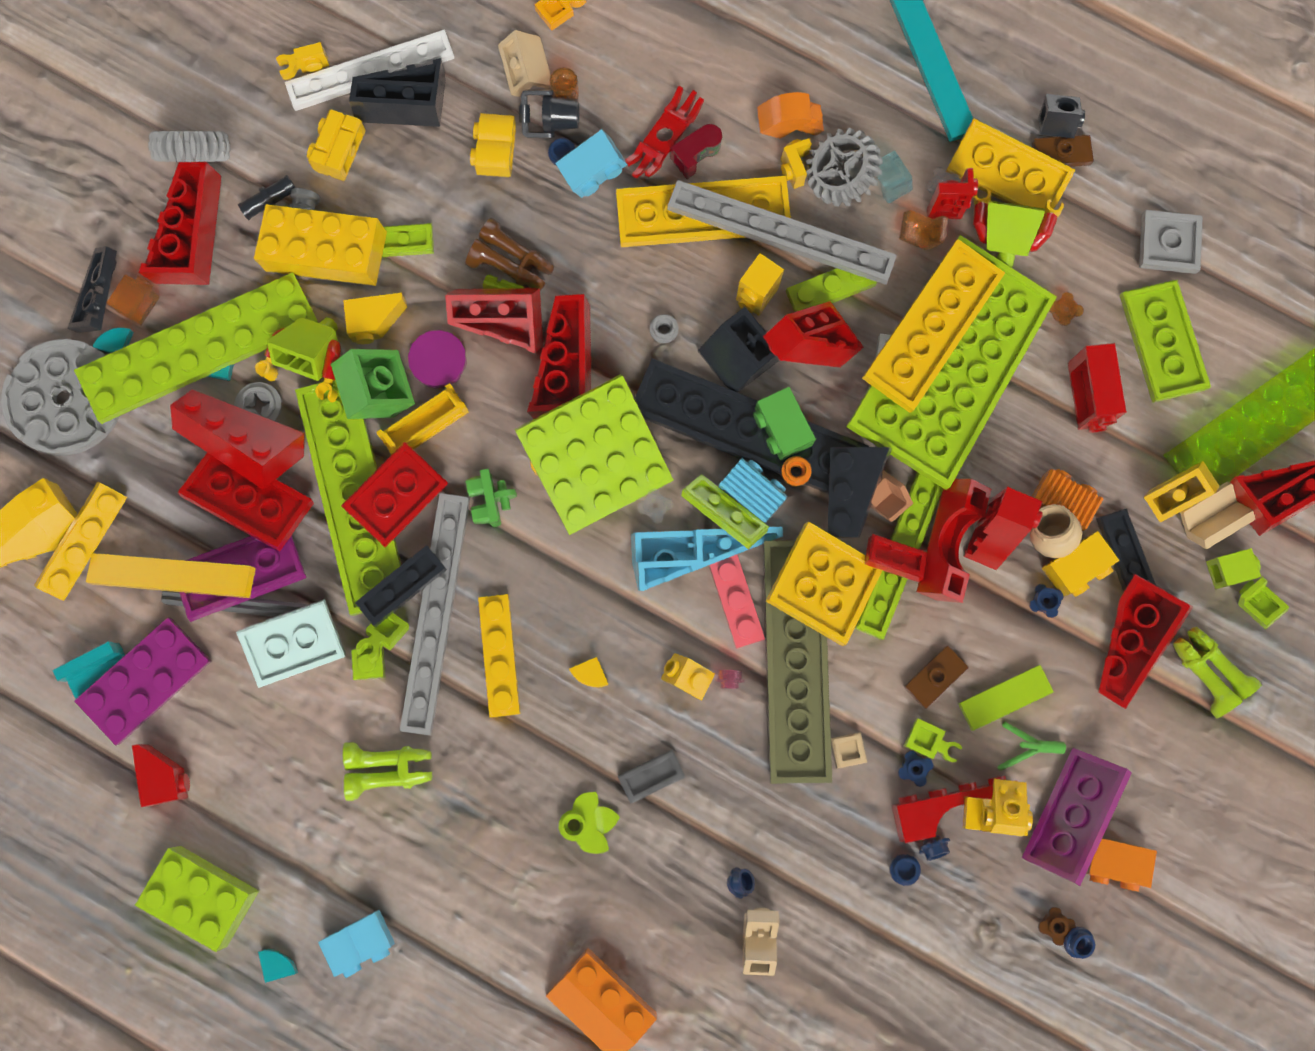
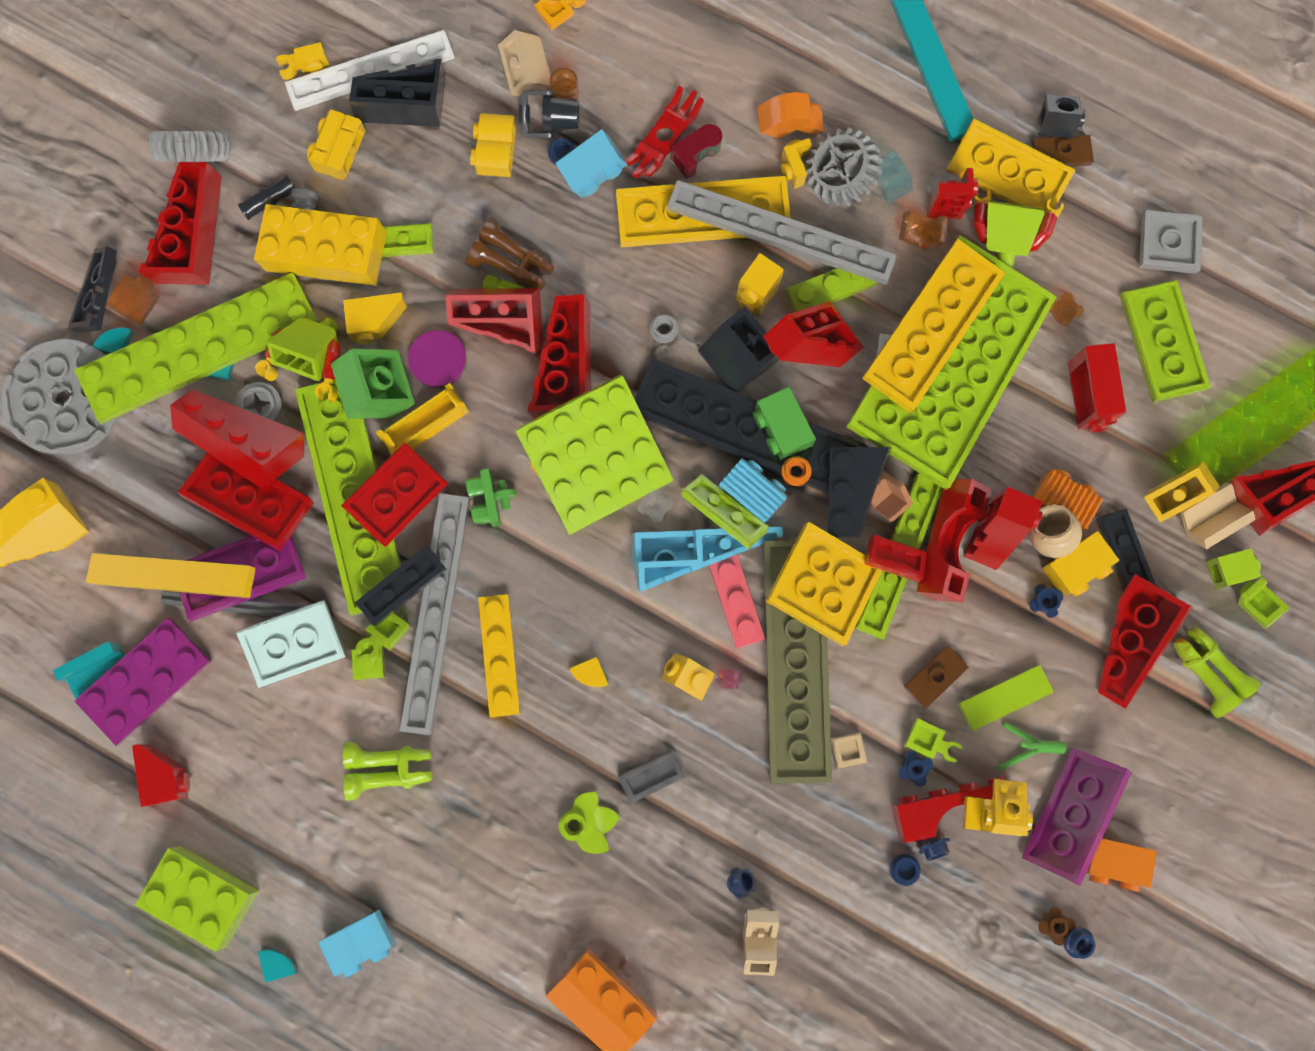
yellow plate [34,482,127,601] -> none

